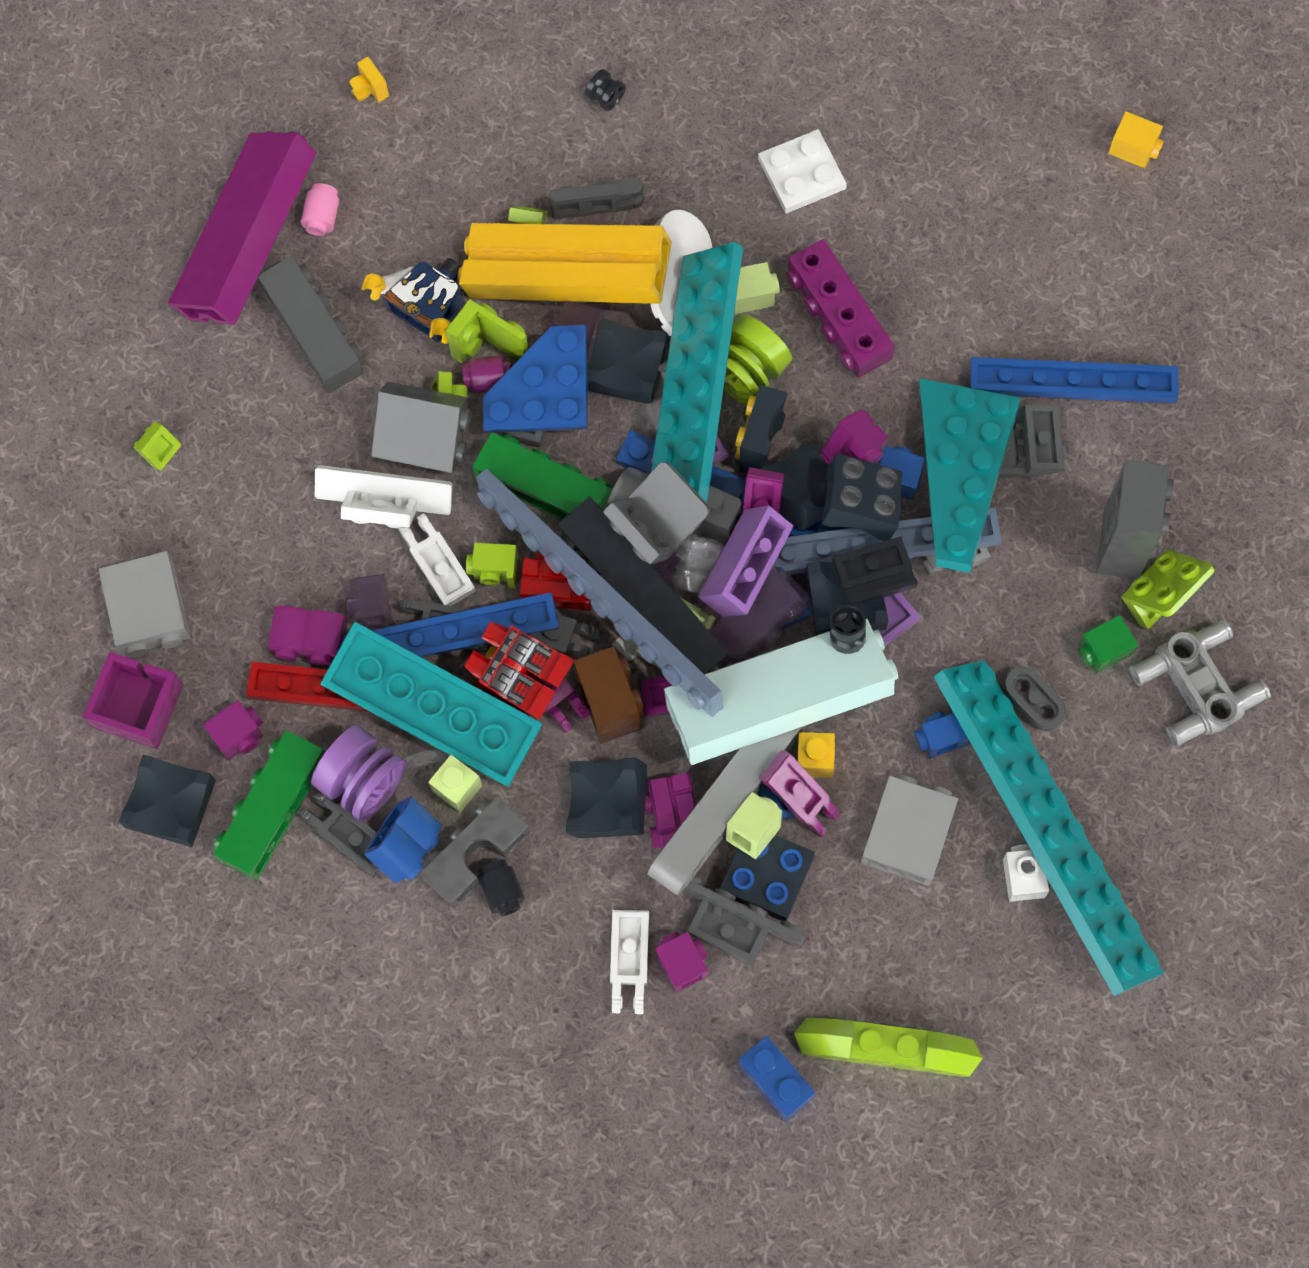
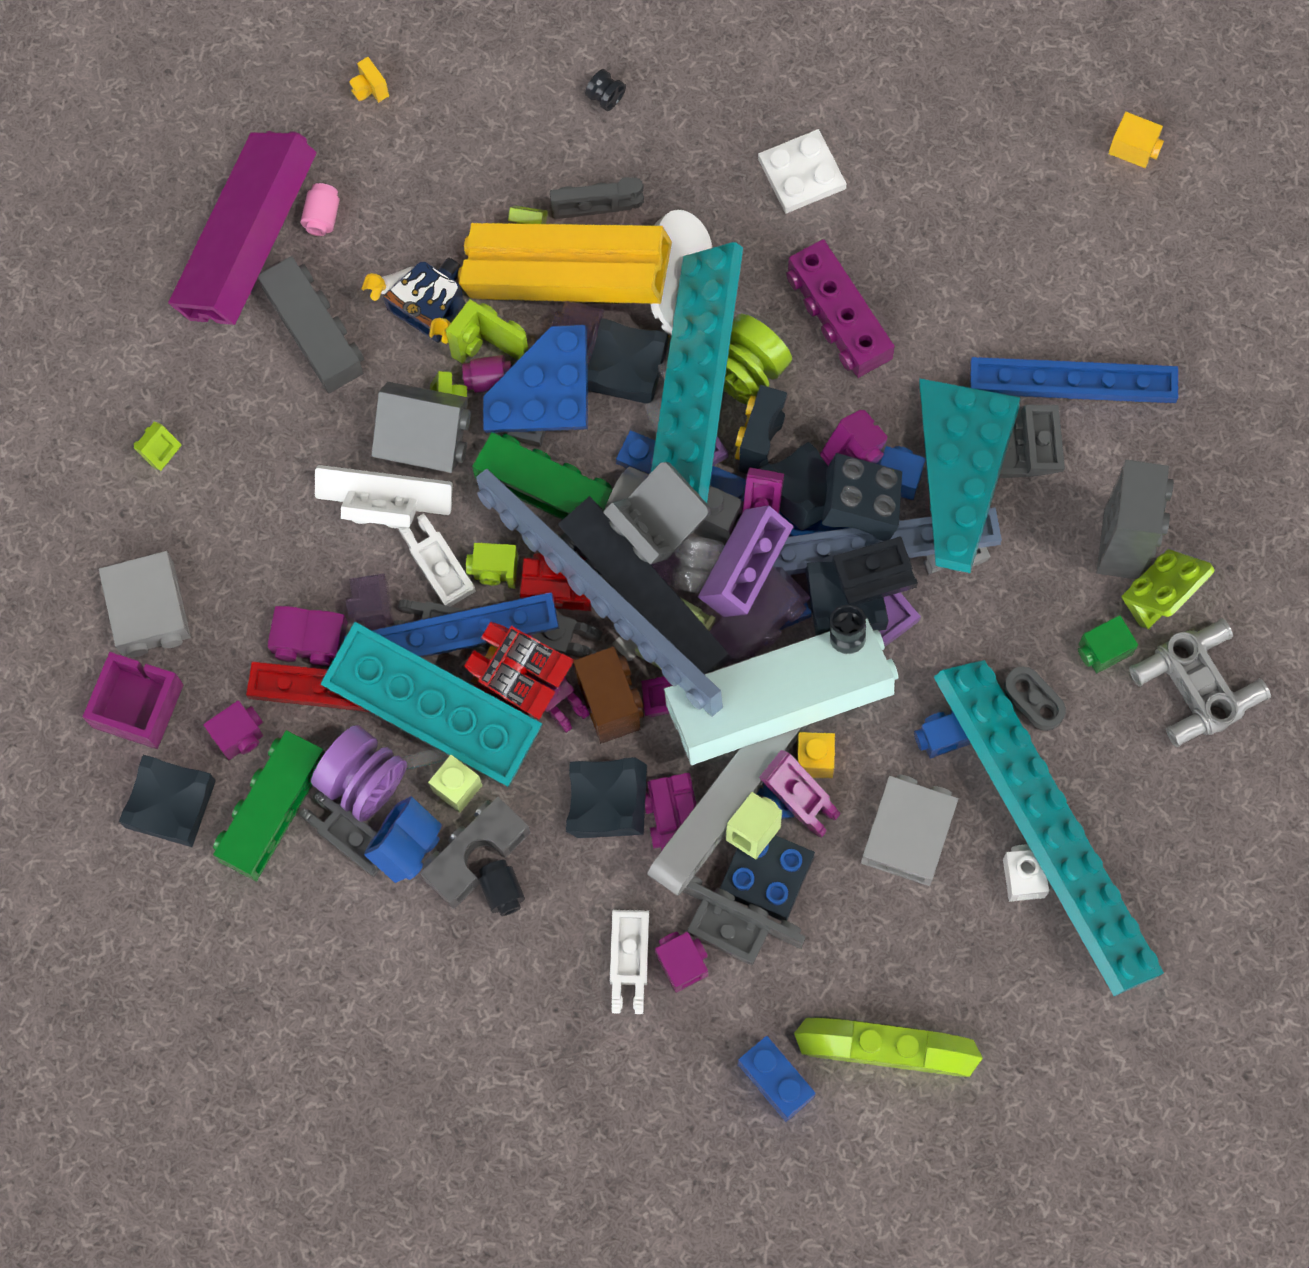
yellowish green brick [734,262,780,314] -> none

